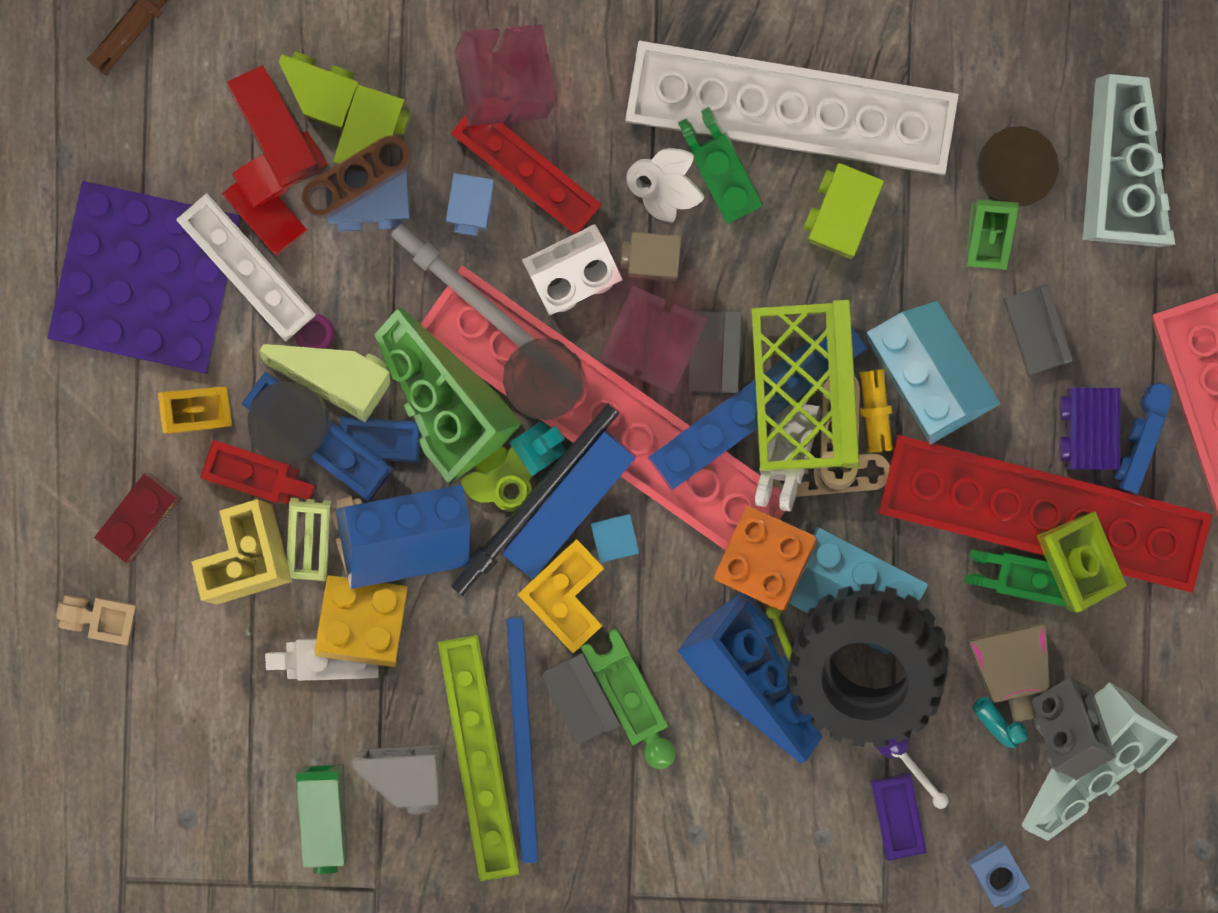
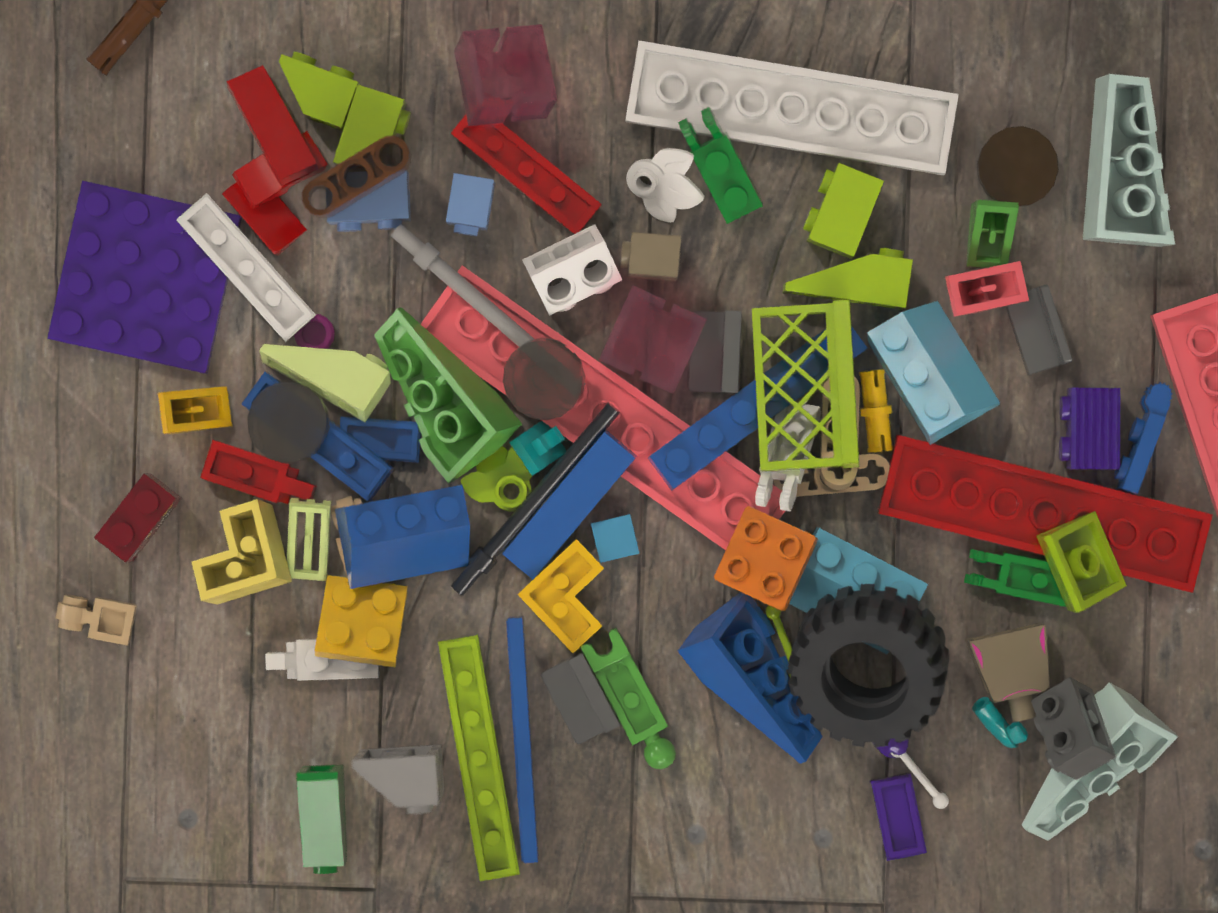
medium blue brick [966,841,1030,908] -> none
none -> lime slope [783,248,913,310]
none -> coral slope [945,261,1029,317]

